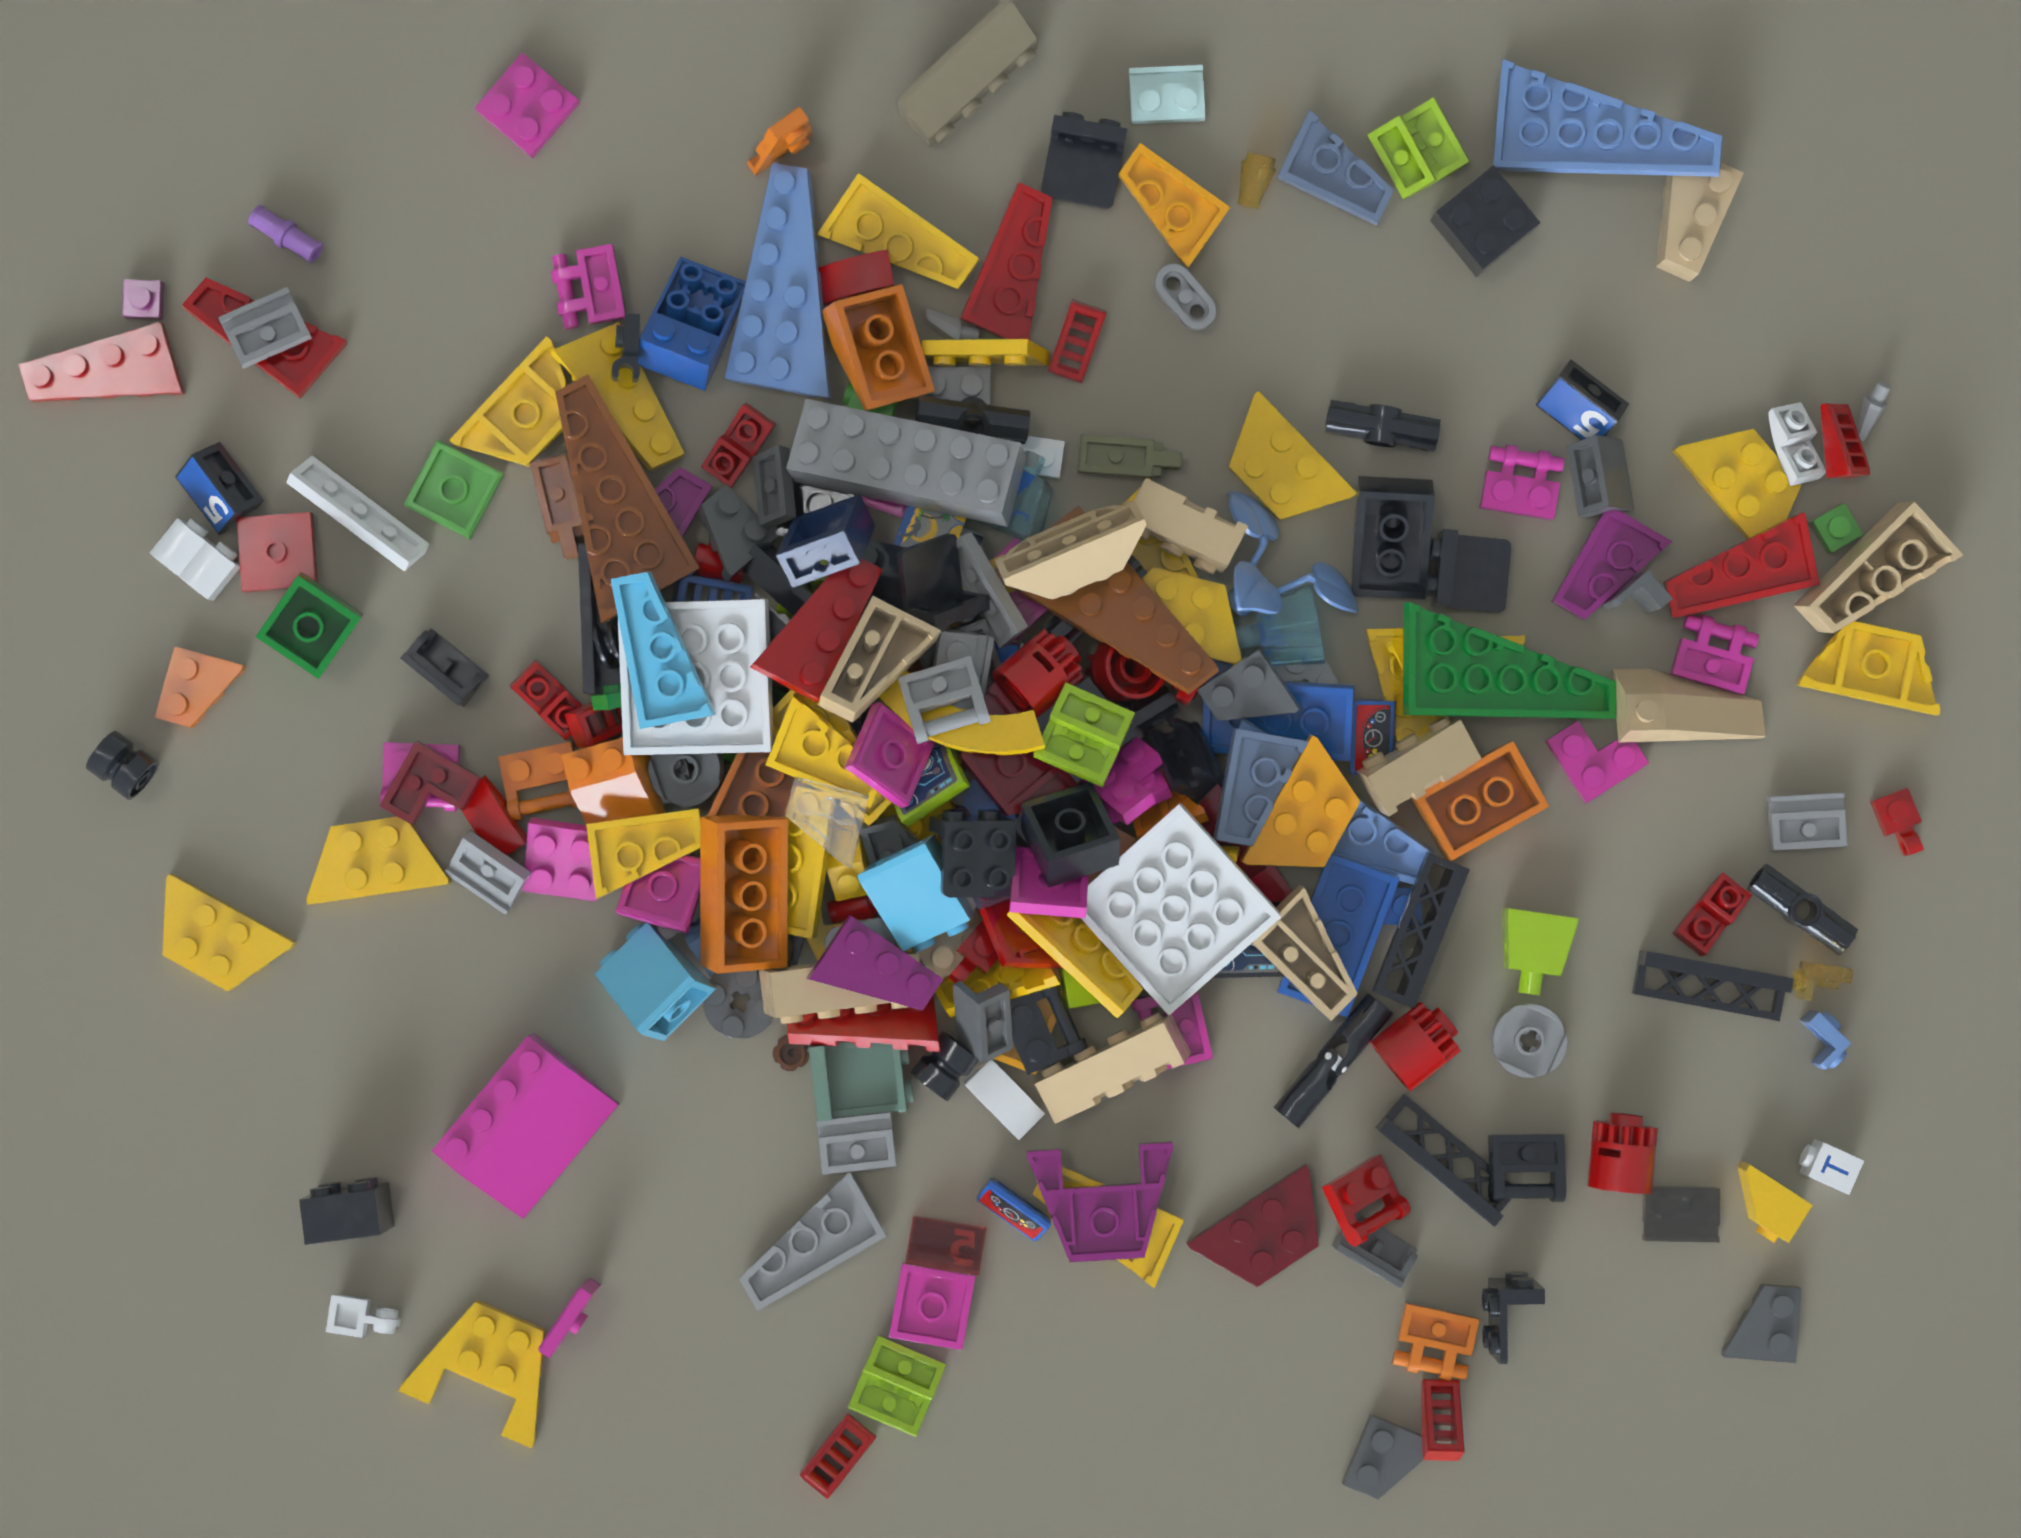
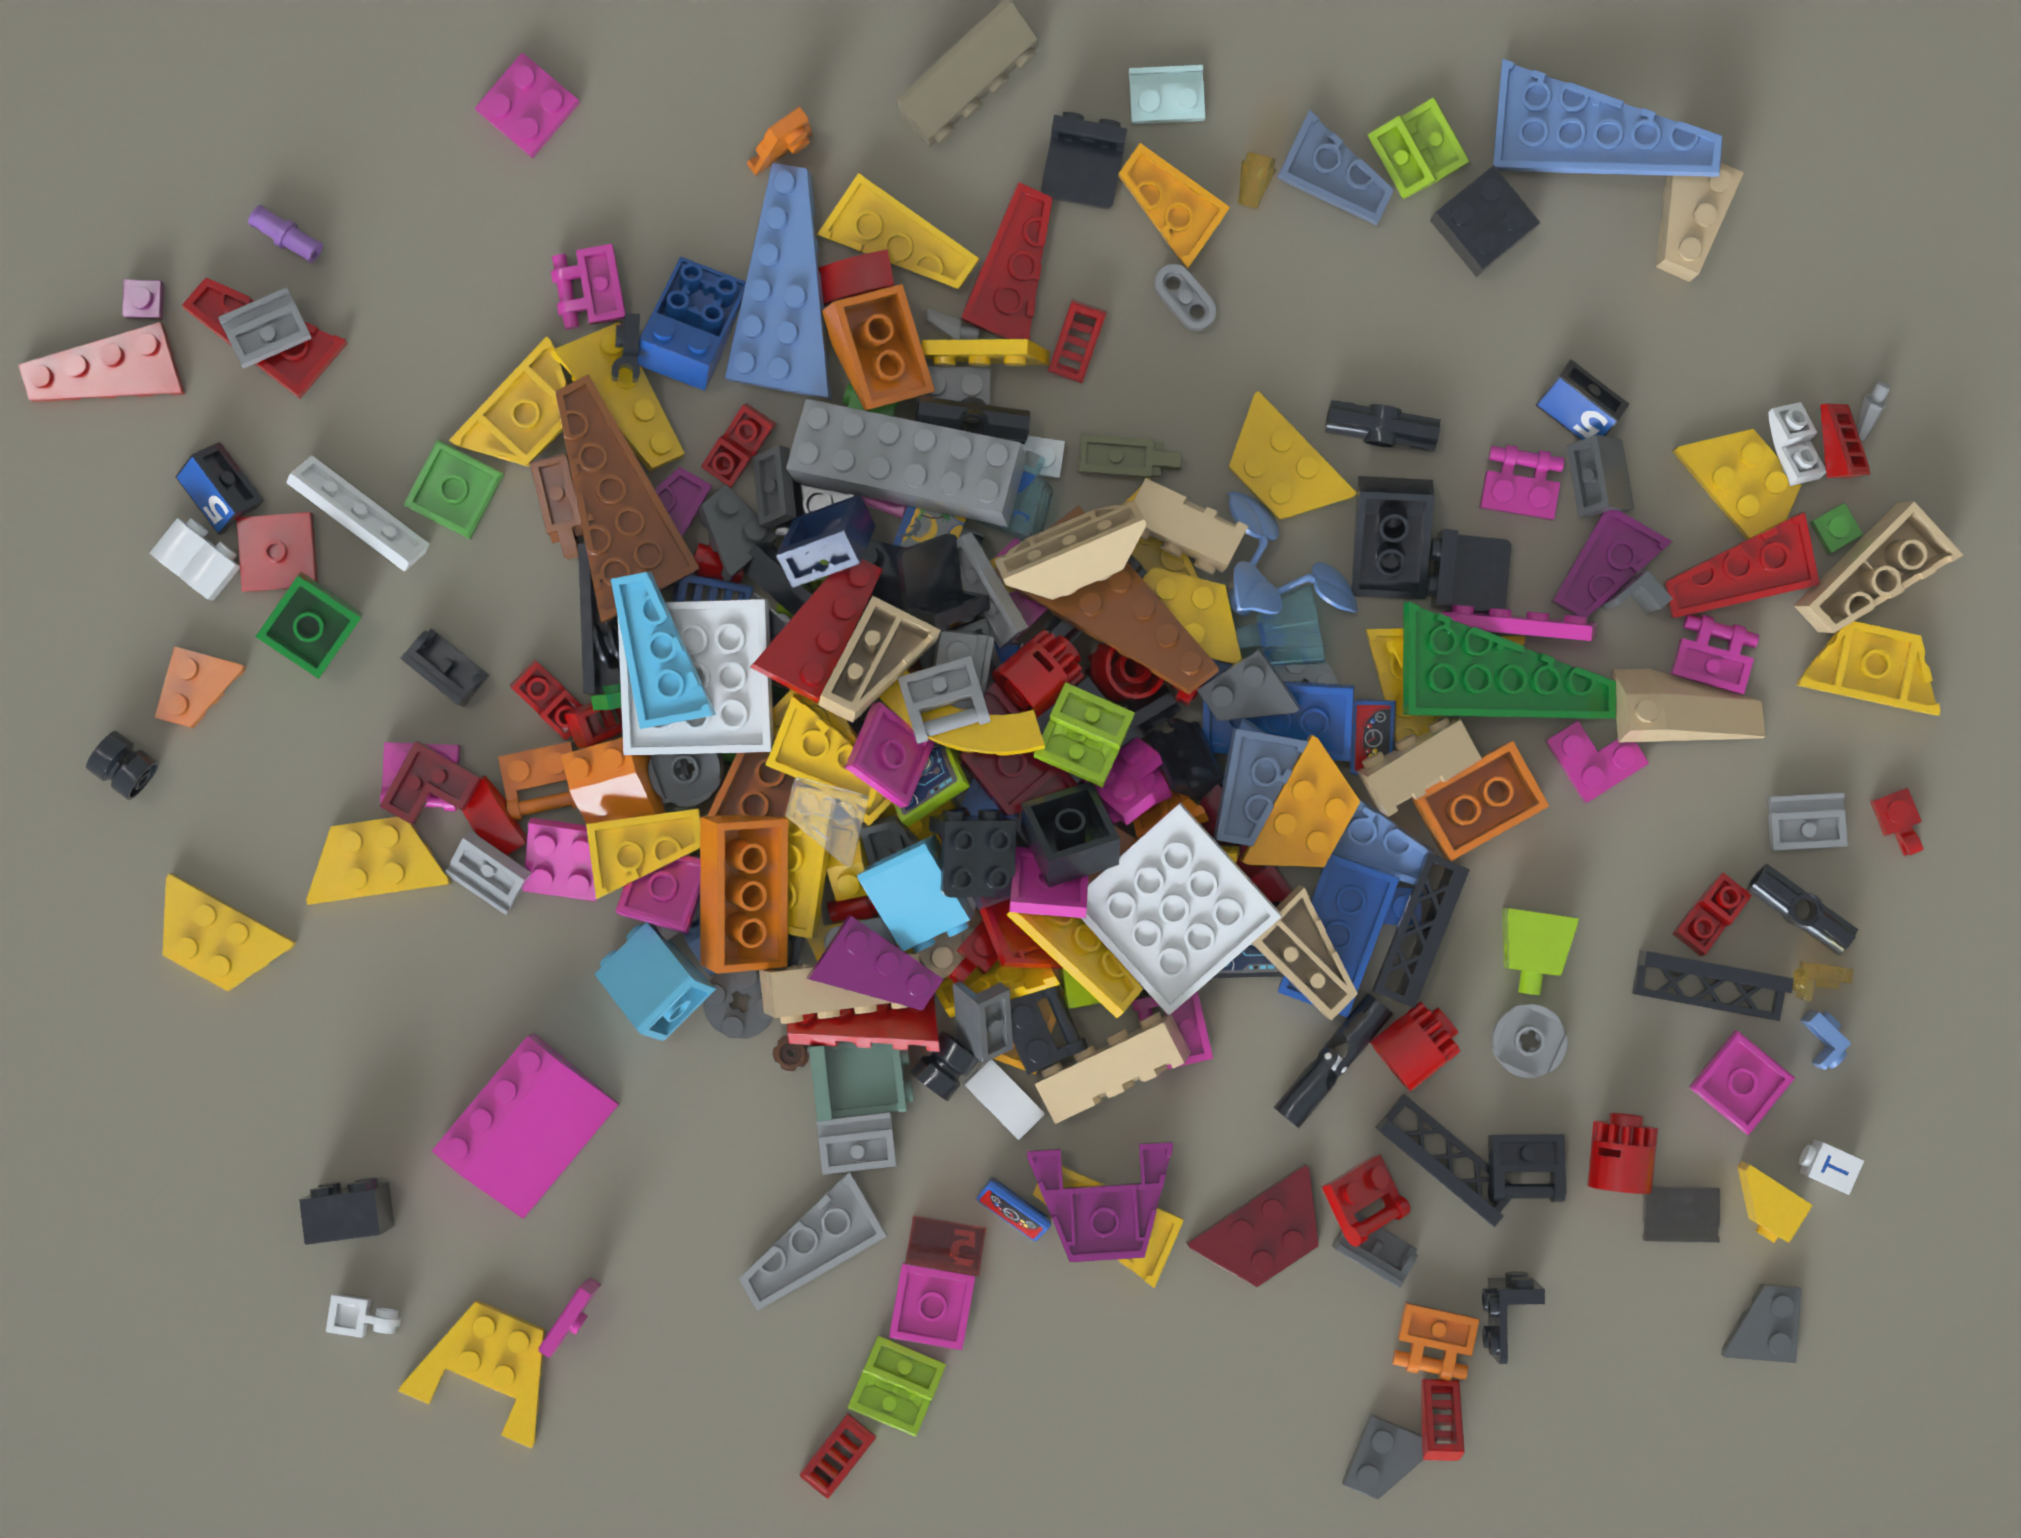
none -> dark pink wing [1442,604,1598,641]
none -> dark pink plate [1688,1030,1795,1135]

